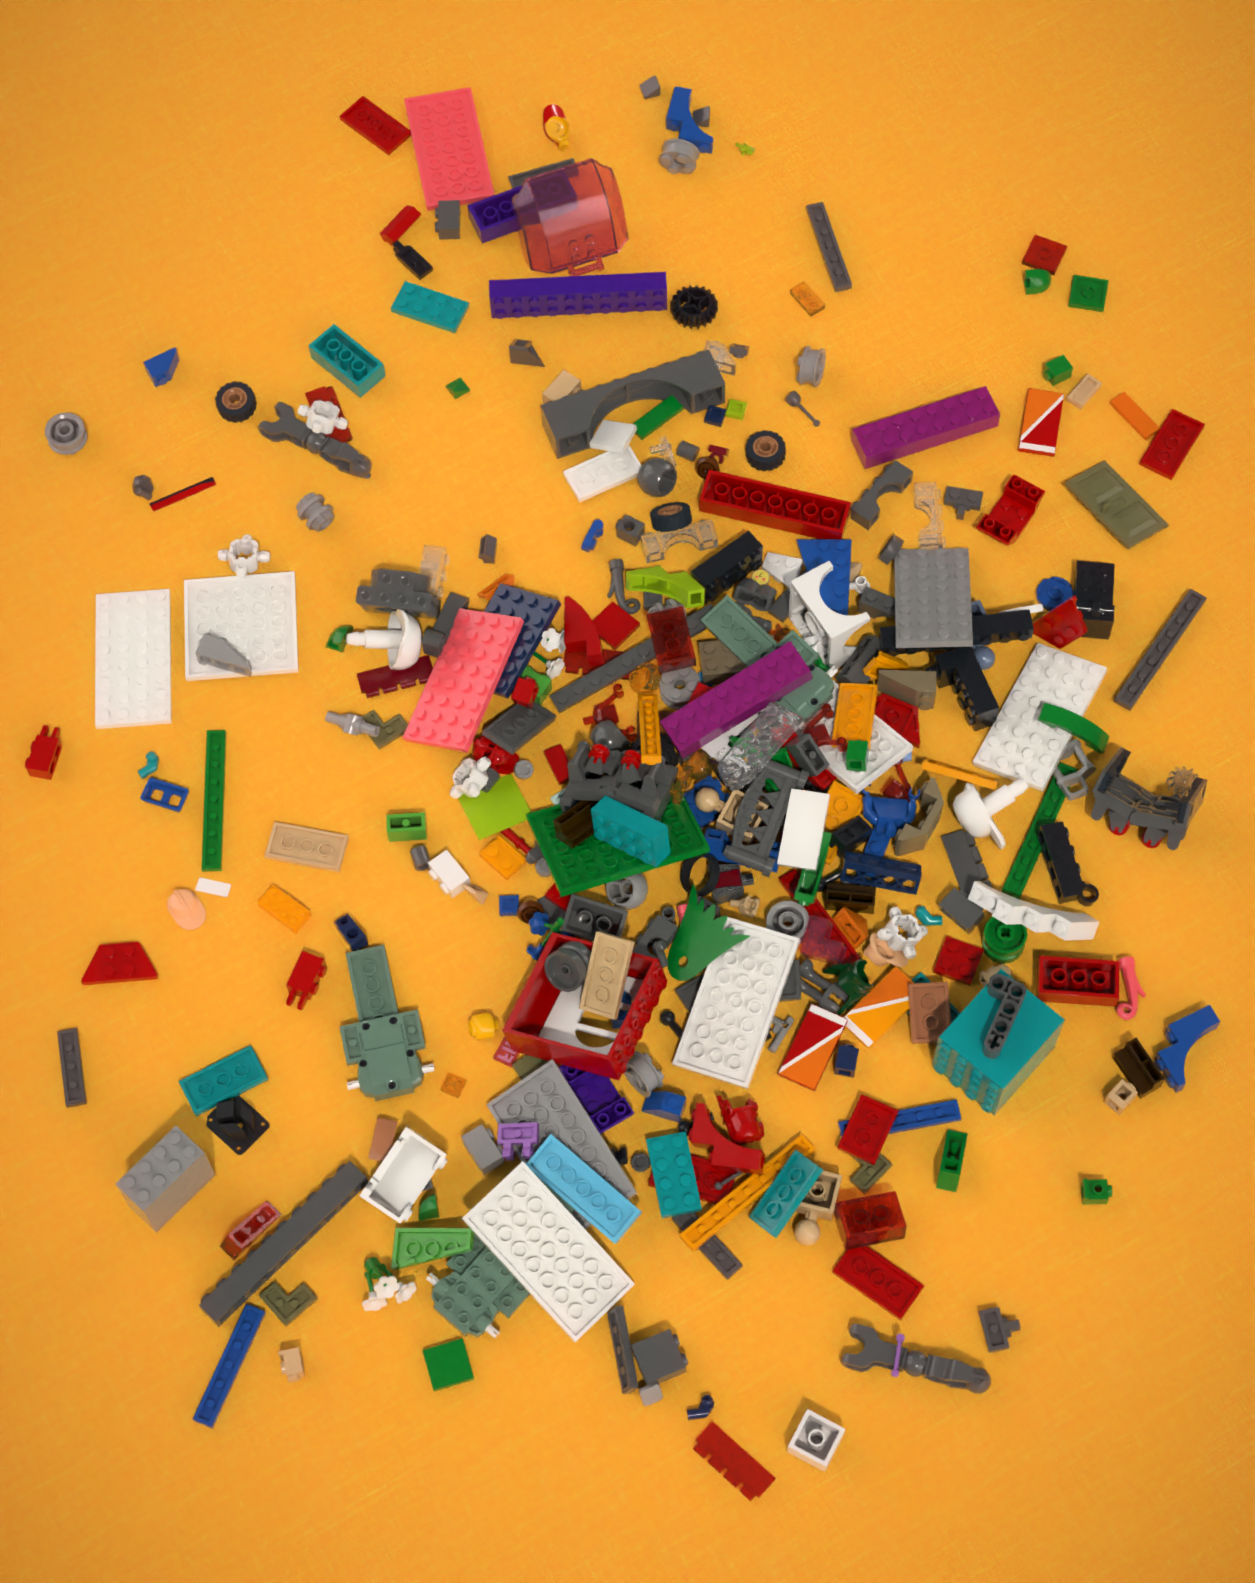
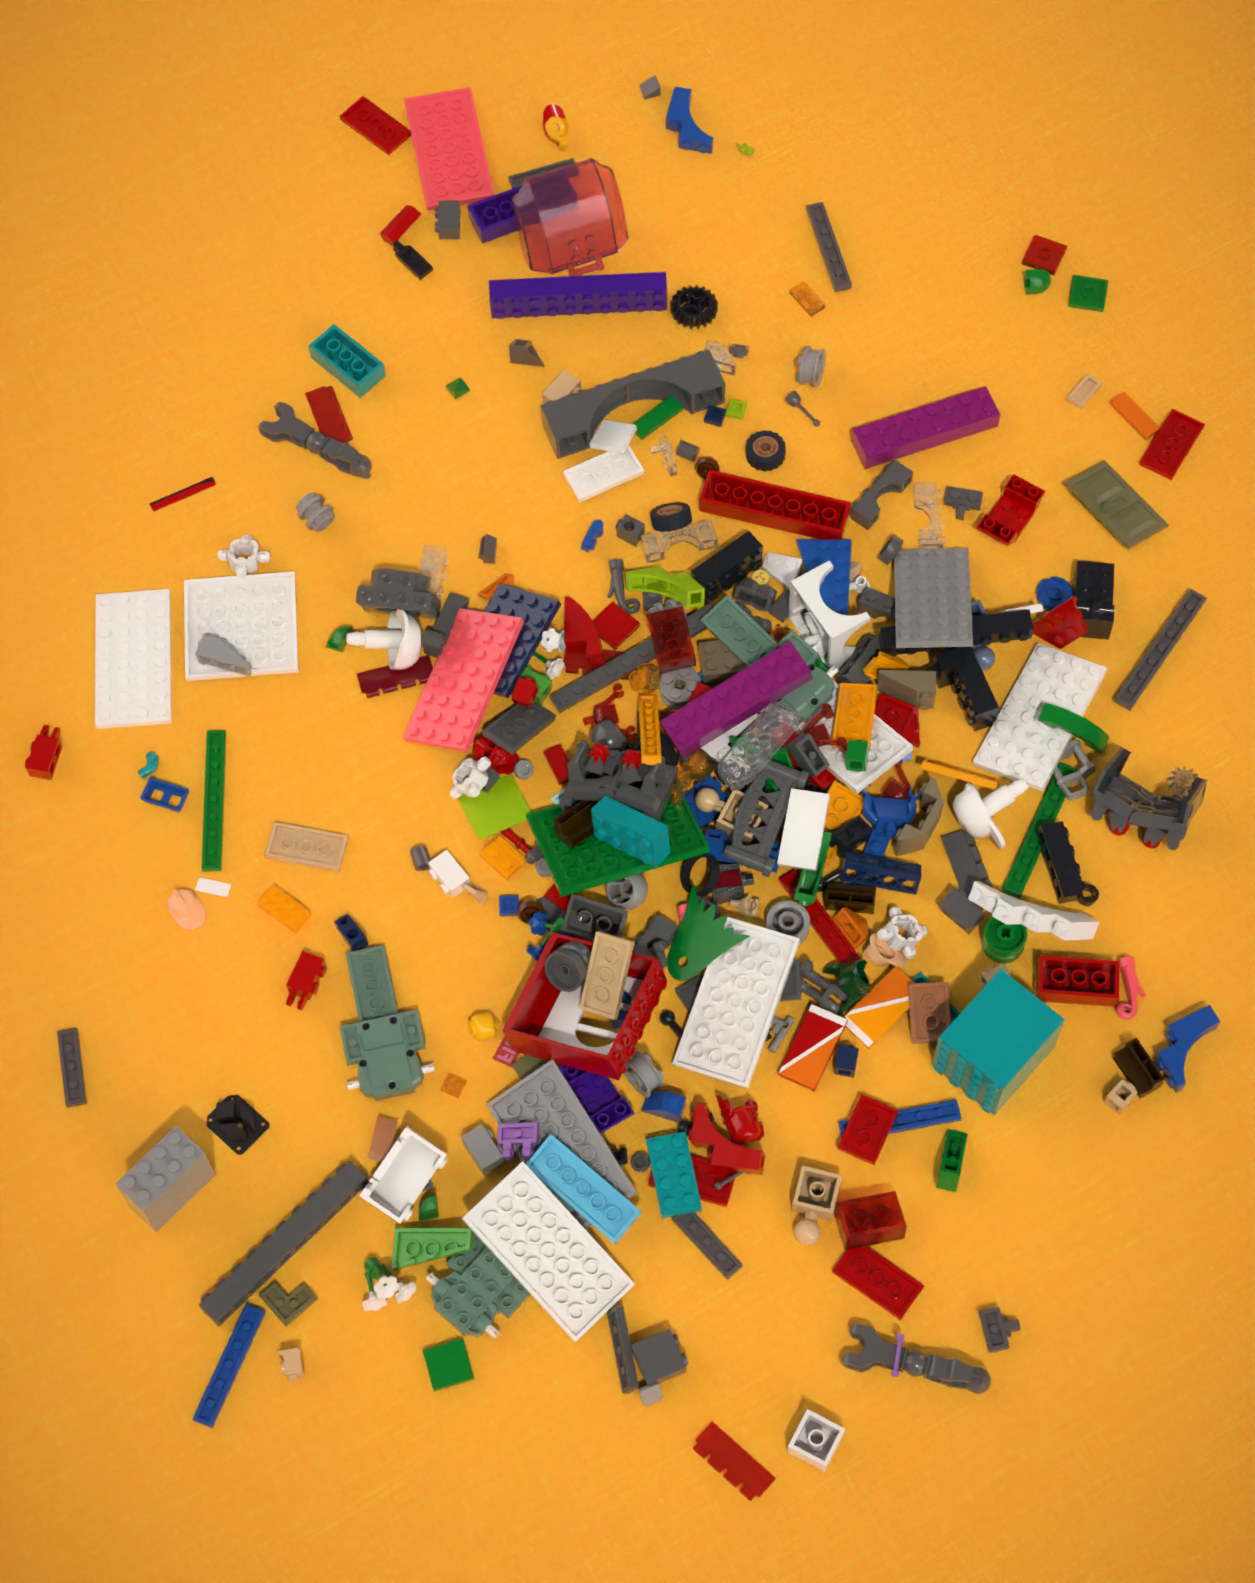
light grey wheel [45,413,87,455] -> none
red wing [81,941,158,985] -> none
dark grey piece [132,475,153,500] -> none
blue slope [143,347,180,387] -> none
teal tile [178,1045,268,1117] -> none
black wheel [215,381,257,423] -> none
clear red slope [220,1200,282,1260] -> none
white piece [298,400,348,434] -> none
light grey pin [325,711,380,737] -> none
olive tile [363,710,408,750] -> none
bright green brick [386,812,427,842] -> none
teal plate [391,281,470,333] -> none
dark grey wheel [638,458,677,498] -> none
light grey wheel [659,139,700,174] -> none
dark grey hinge [662,907,675,924] -> none
light orange plate [679,1135,815,1252] -> none
dark blue arm [687,1395,714,1420] -> none
dark grey slope [693,106,710,127] -> none
dark red tile [708,444,730,464] -> none
teal tile [749,1149,823,1238] -> none
clear pink brick [800,915,847,965] -> none
olive tile [850,1154,892,1195] -> none
teal arm [915,906,942,926] -> none
red plate [933,936,984,986] -> none
dark grey beam [982,974,1026,1059] -> none
tile [1018,388,1064,457] -> none
green brick [1043,354,1073,386] -> none
green brick [1080,1179,1112,1205] -> none

